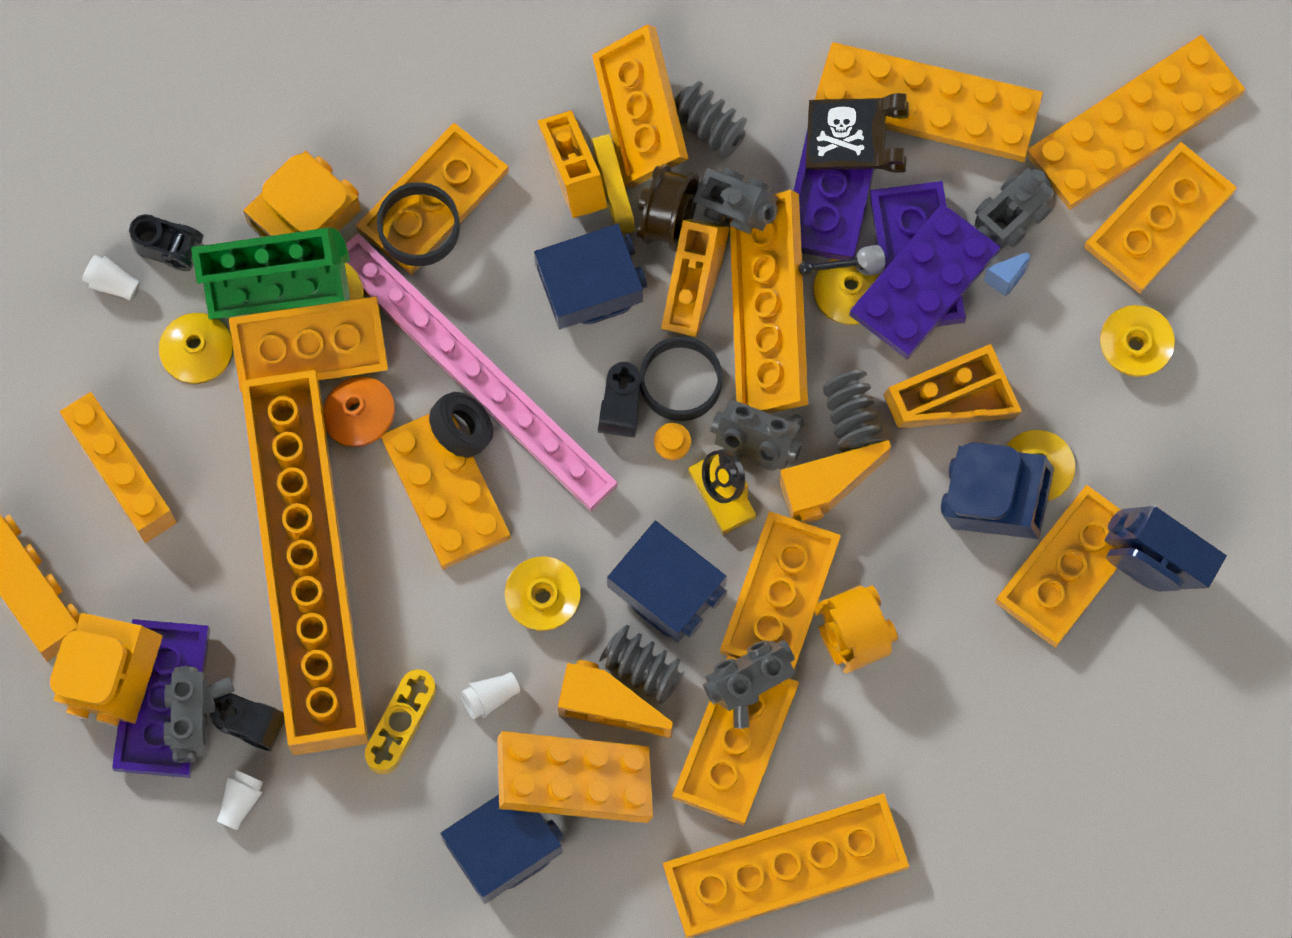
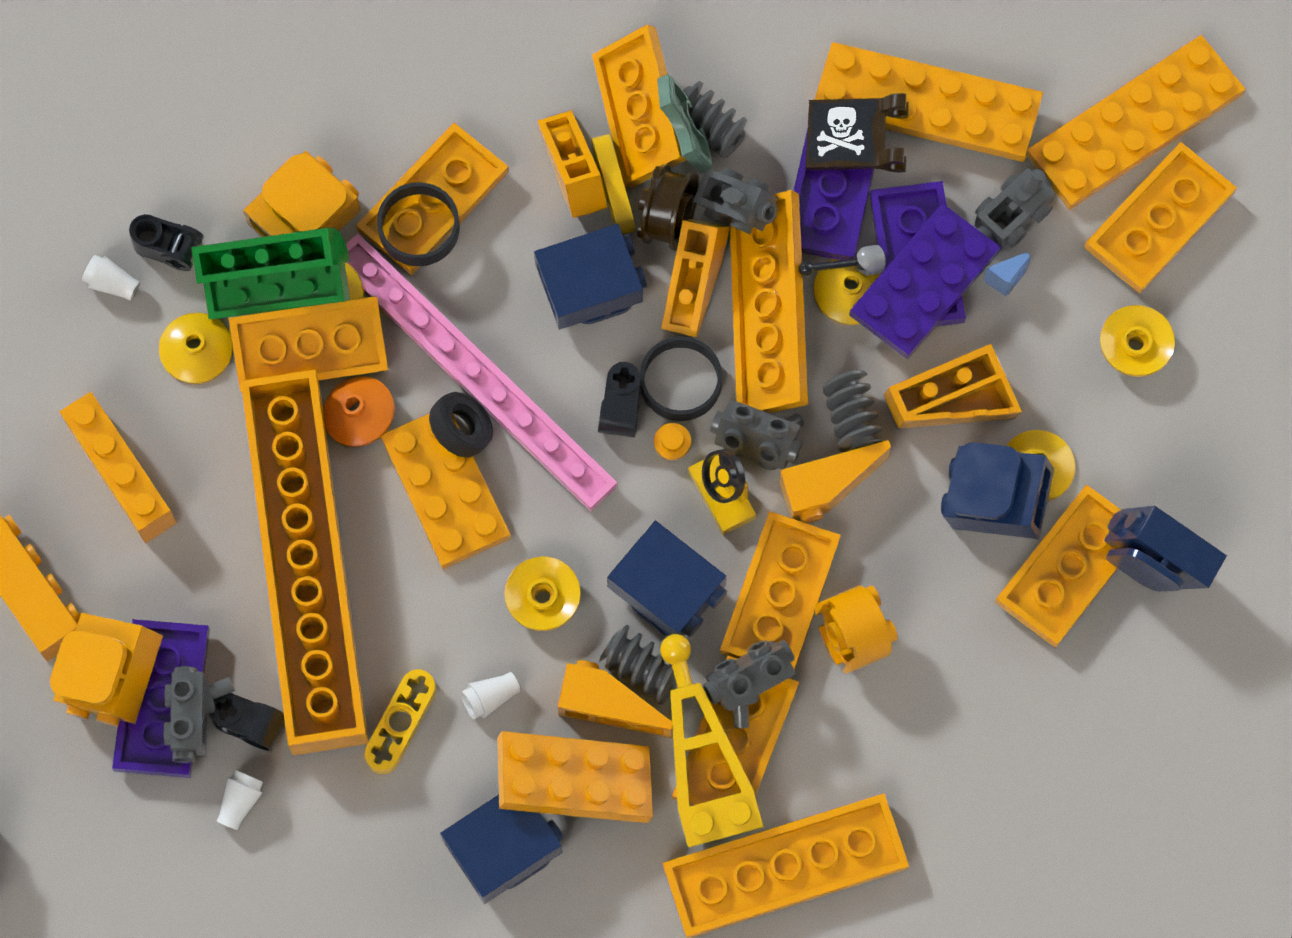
none -> sand green tile [657,74,712,173]
none -> yellow plate [660,634,764,848]

